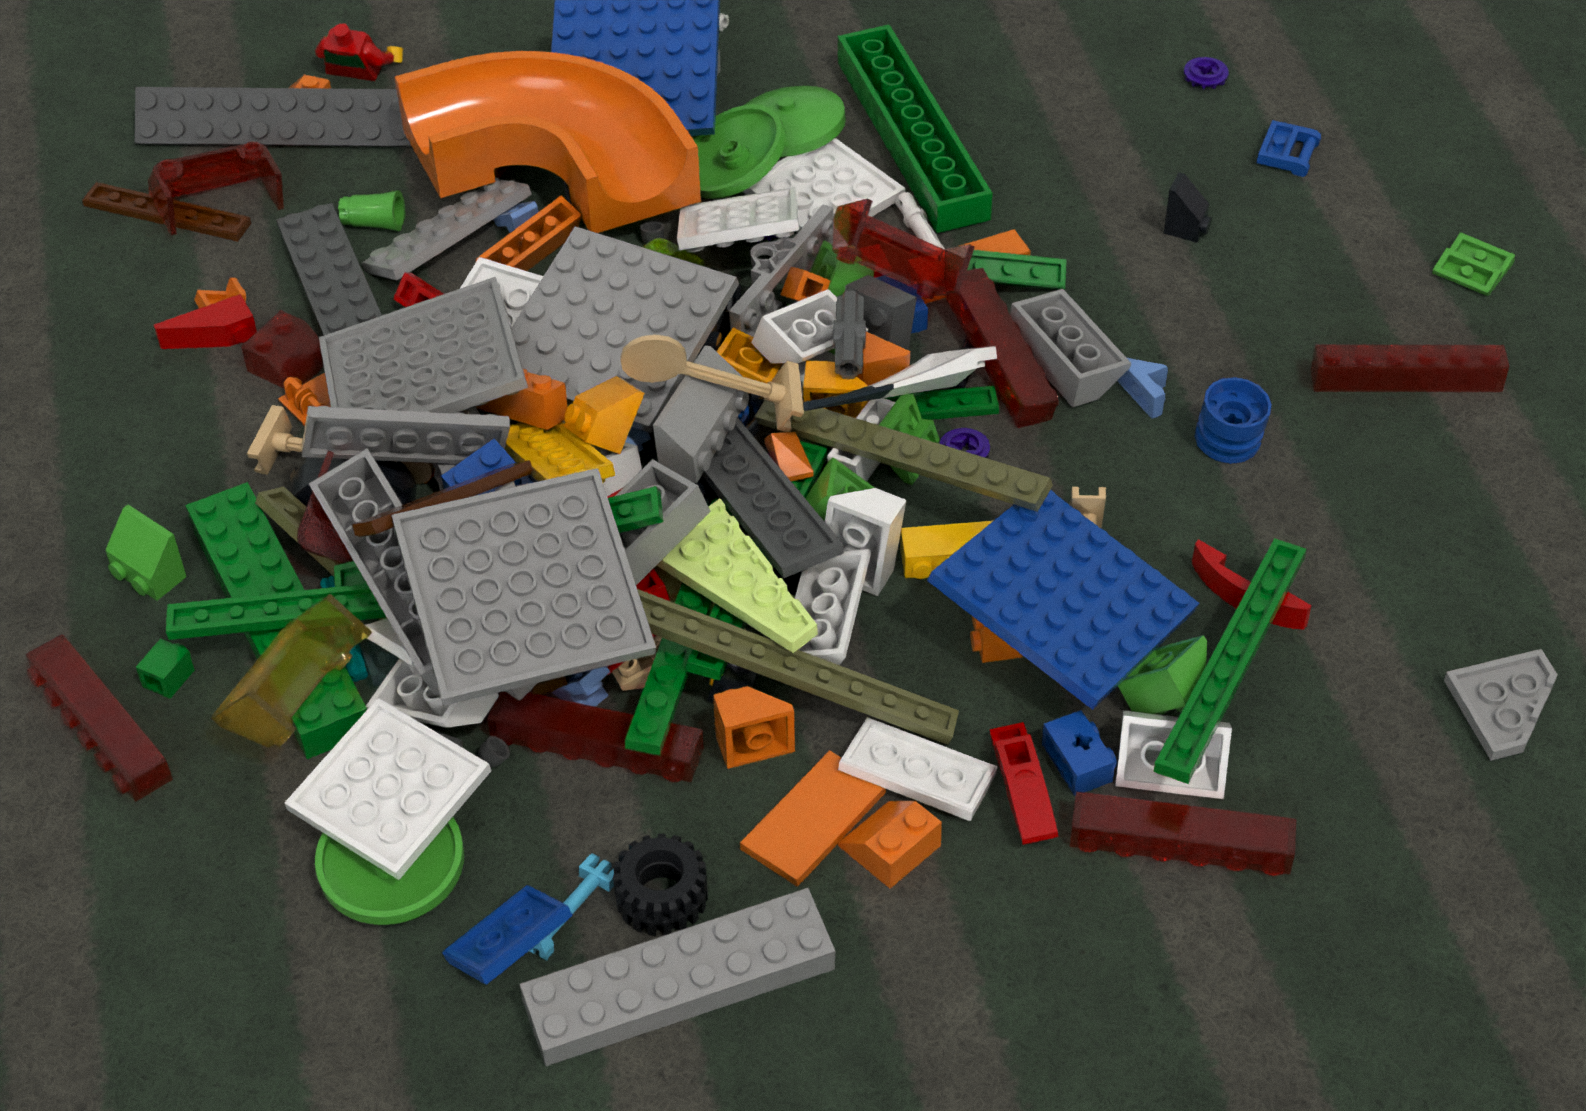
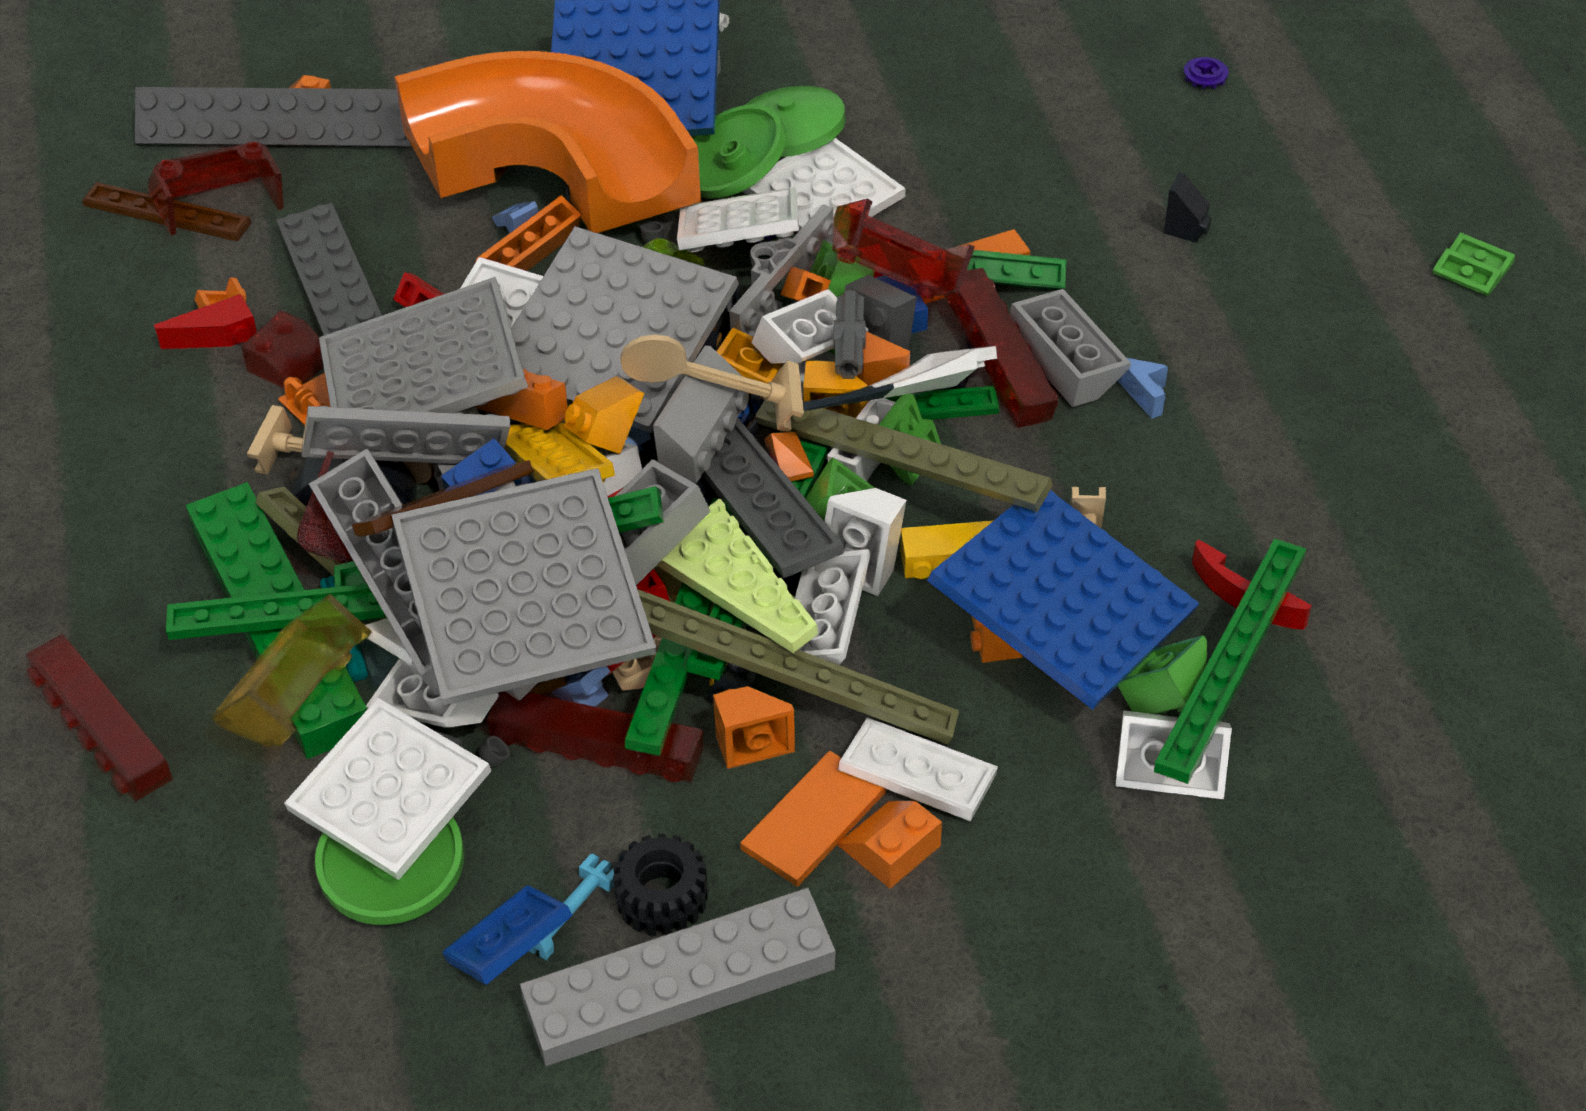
bright green slope [105,505,186,601] -> none
green brick [136,638,195,699] -> none
red torso [315,23,403,81] -> none
bright green plant [338,190,405,231] -> none
light grey plate [361,178,532,280] -> none
green brick [838,25,993,233] -> none
white pin [895,192,946,255] -> none
dark purple gear [939,428,990,458] -> none
red slope [989,722,1058,845] -> none
blue brick [1042,710,1117,796] -> none
clear red brick [1070,791,1296,876] -> none
blue wheel [1194,377,1272,464] -> none
blue plate [1257,120,1321,177] -> none
clear red brick [1310,344,1509,392] -> none
light grey plate [1444,649,1558,760] -> none

